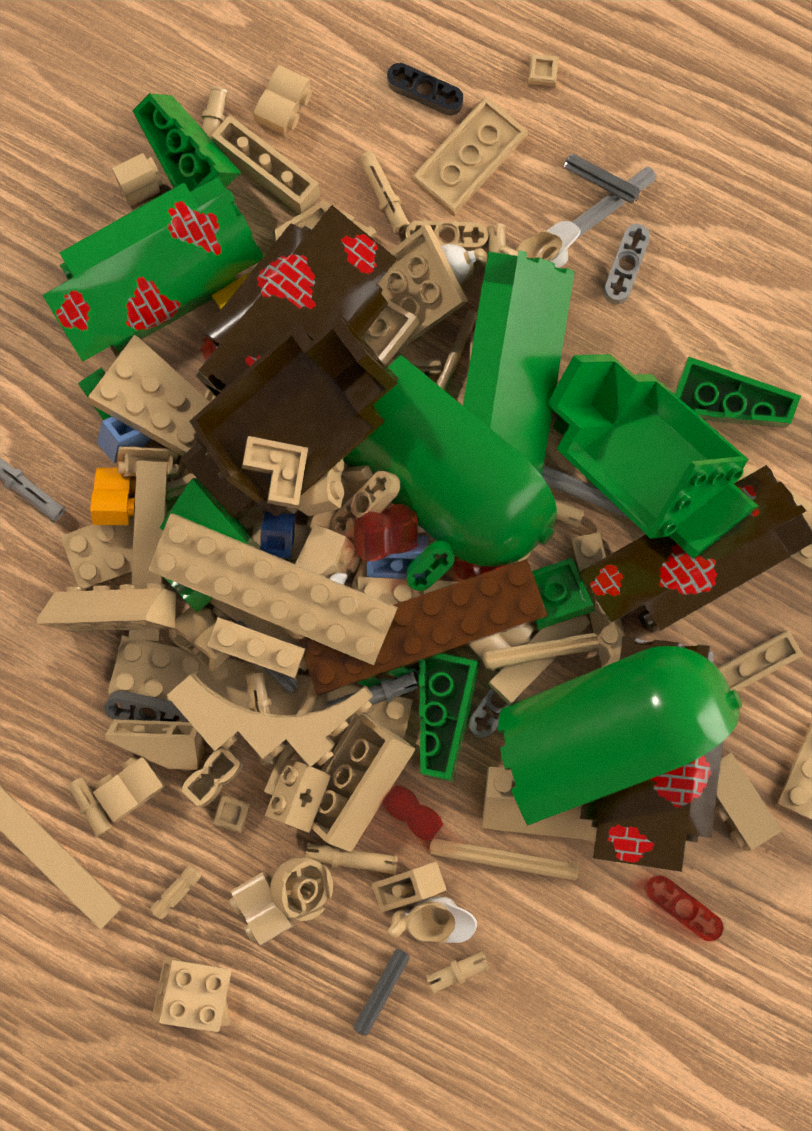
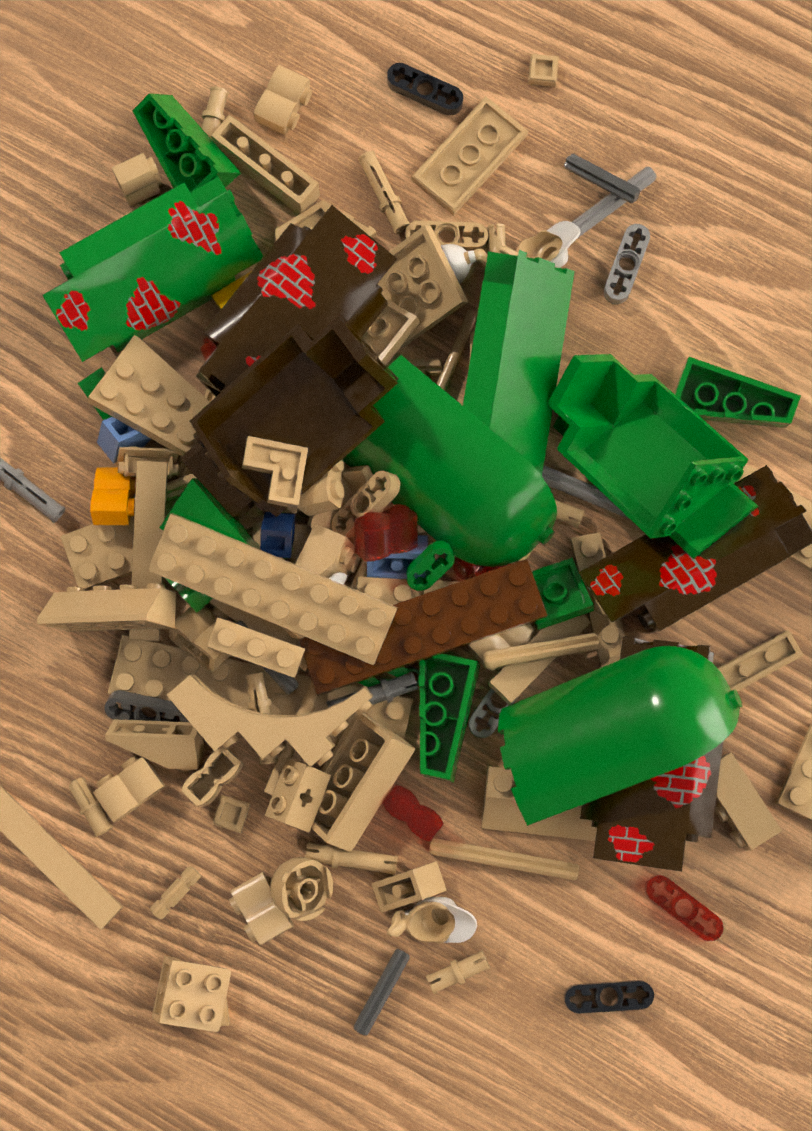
none -> black beam [564,980,654,1014]

